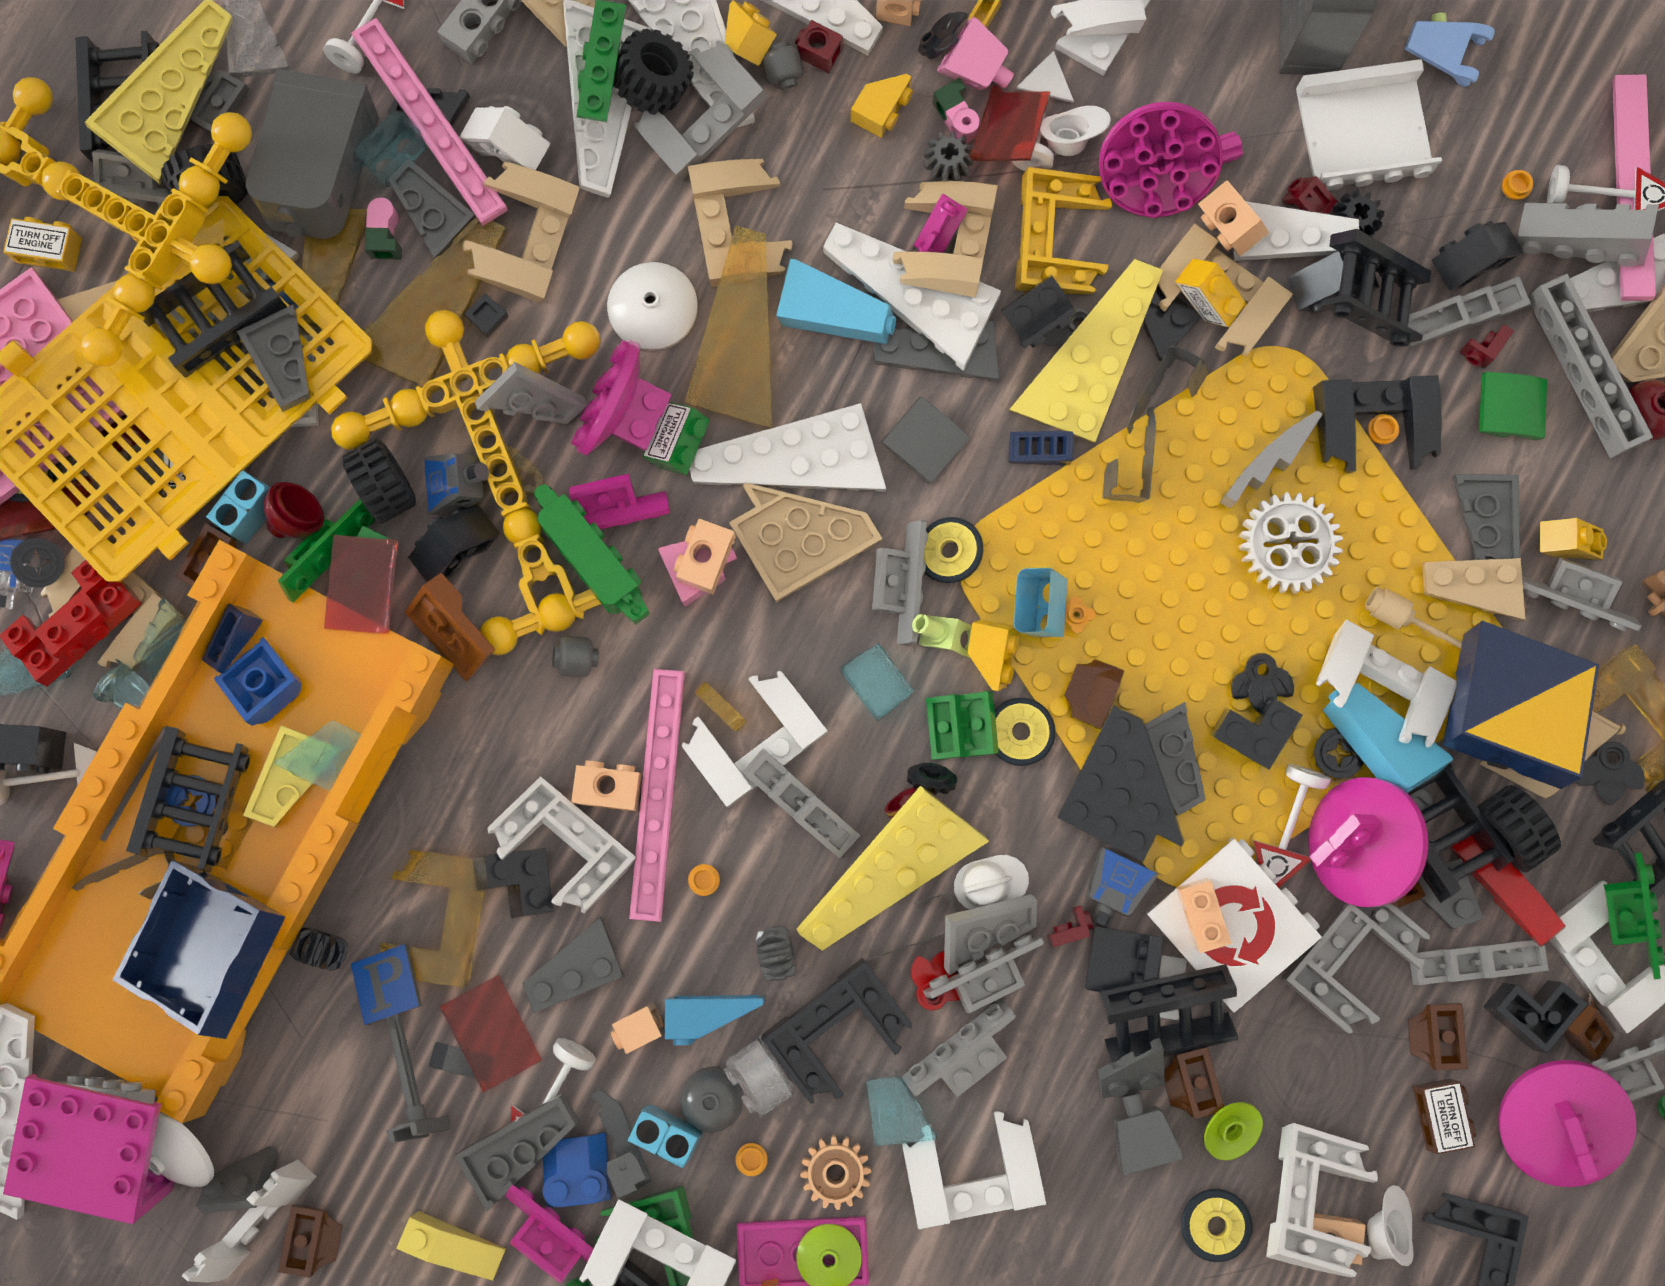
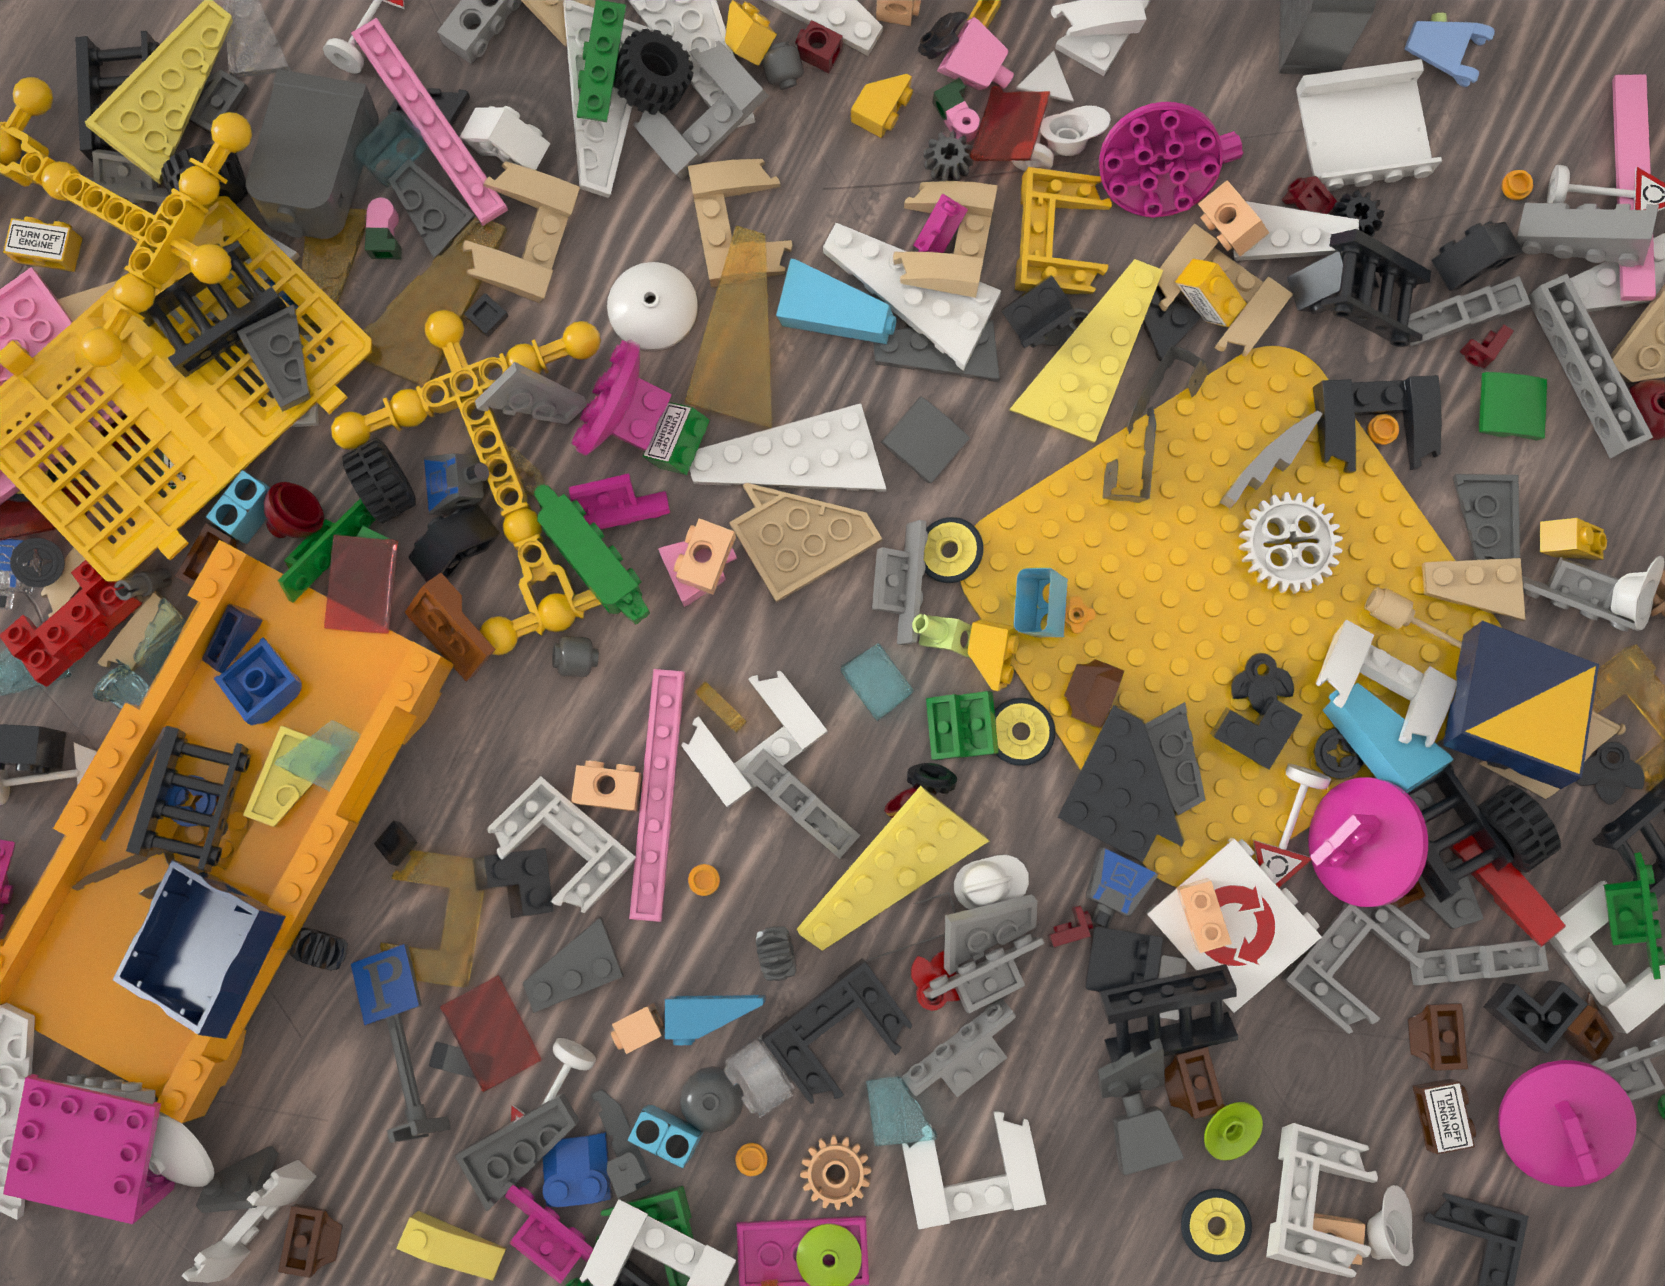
dark blue slope [1009,431,1073,466] -> none
none -> dark grey pin [114,568,172,600]
none -> black plate [374,820,418,866]
none -> white piece [1611,556,1664,630]

